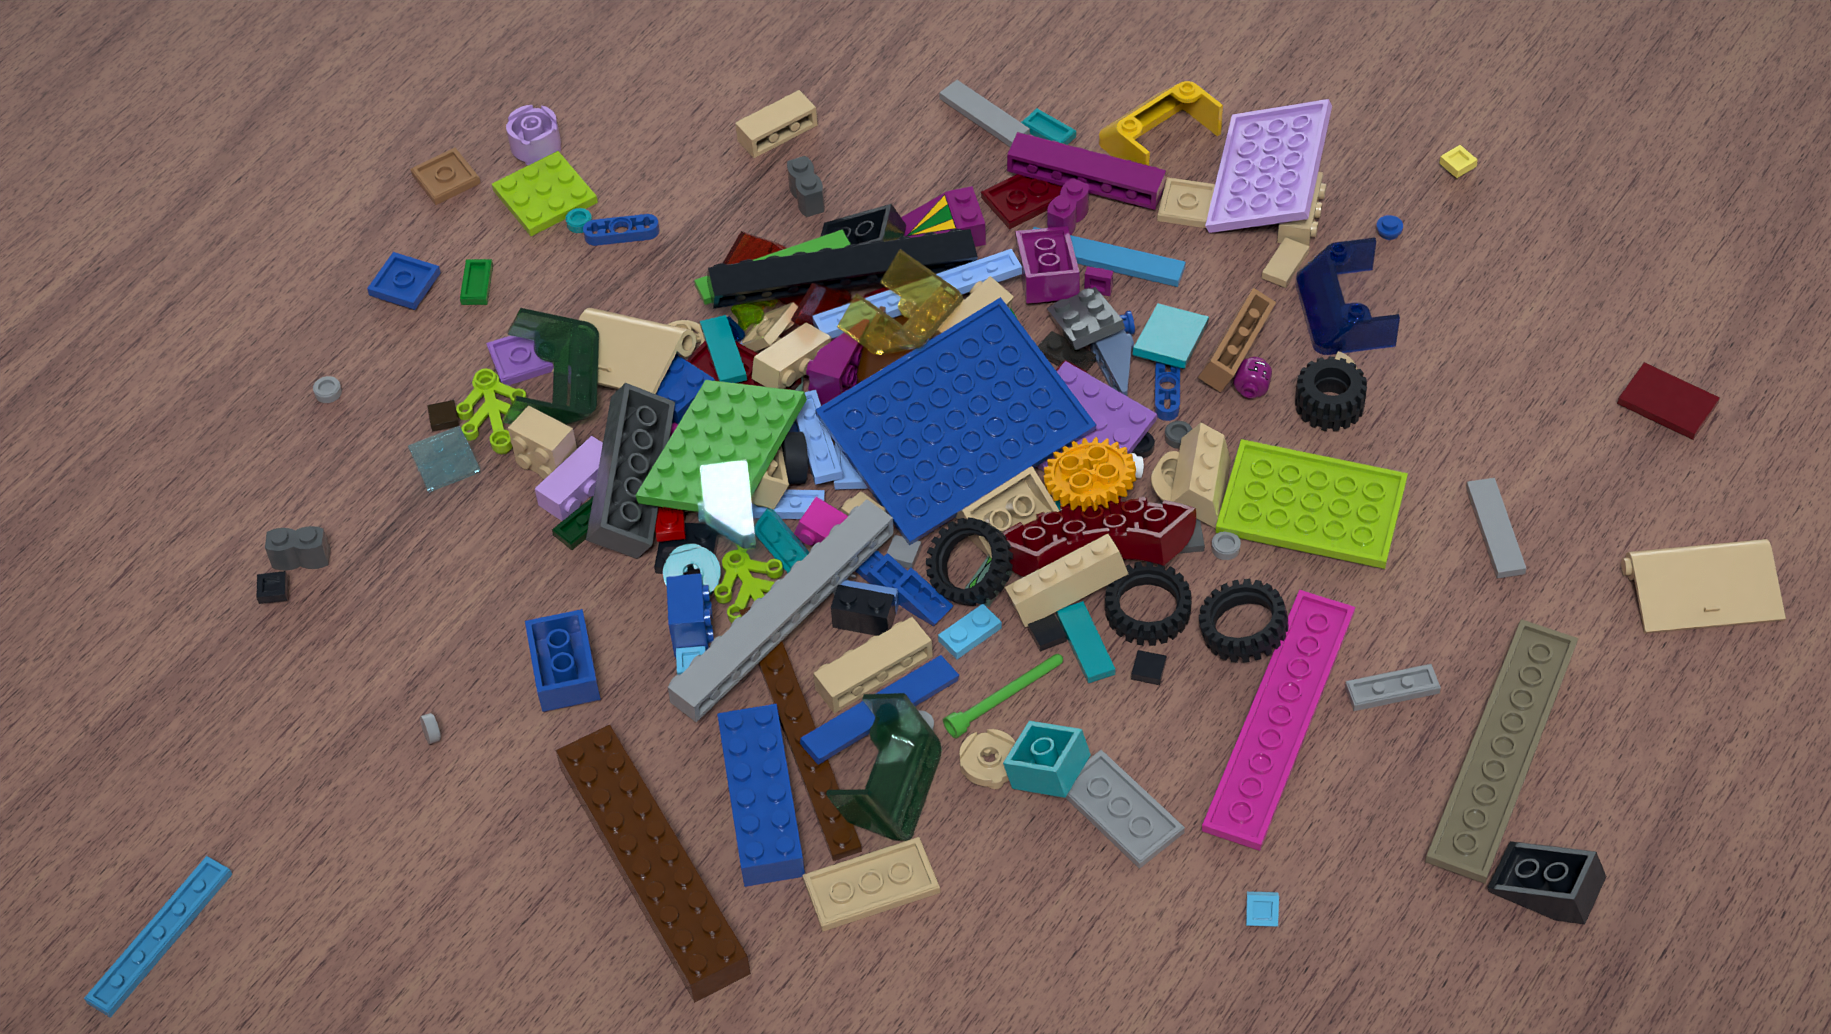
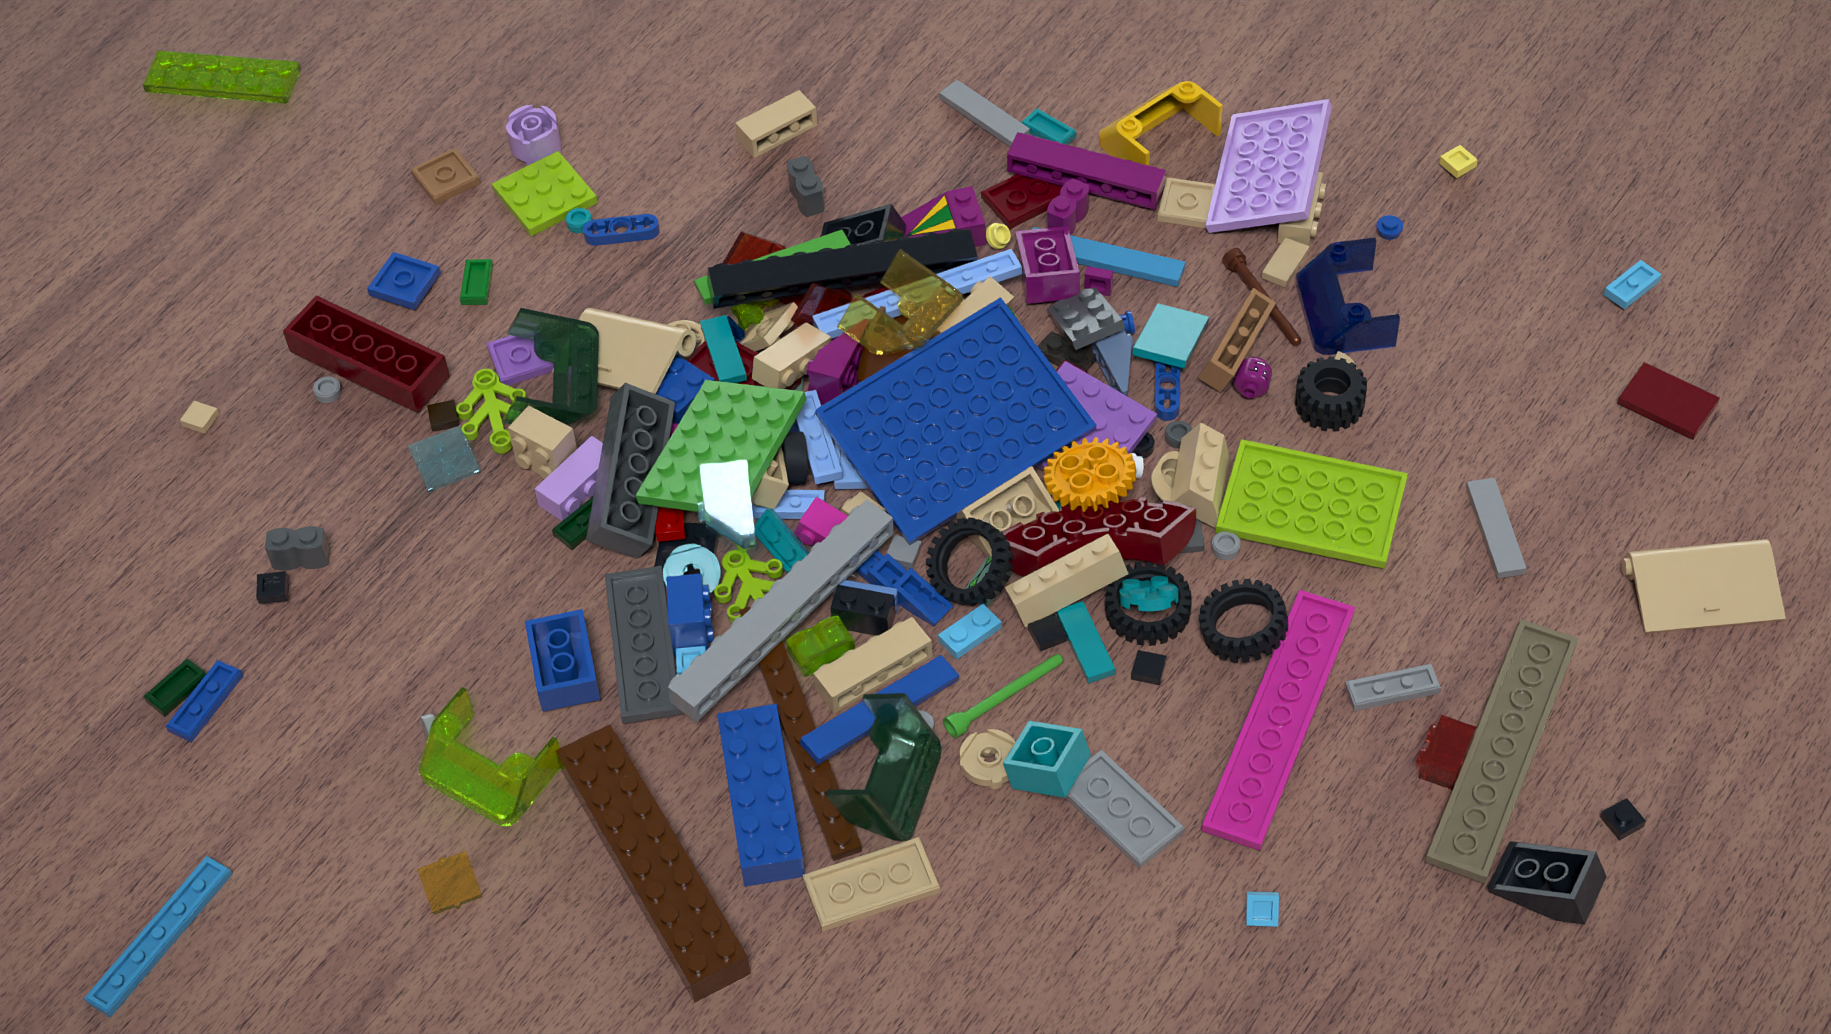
none -> clear neon green plate [143,50,301,104]
none -> dark green tile [143,658,207,717]
none -> blue tile [166,660,243,742]
none -> tan tile [180,401,219,434]
none -> dark red brick [283,295,450,413]
none -> clear yellow piece [417,851,482,915]
none -> clear neon green windscreen [419,687,560,826]
none -> dark grey plate [605,566,681,724]
none -> clear neon green brick [786,615,855,677]
none -> light yellow plate [986,223,1011,249]
none -> teal plate [1119,576,1179,611]
none -> copper piece [1222,248,1301,346]
none -> clear red brick [1416,715,1476,790]
none -> black plate [1600,798,1646,841]
none -> medium azure plate [1604,260,1662,310]

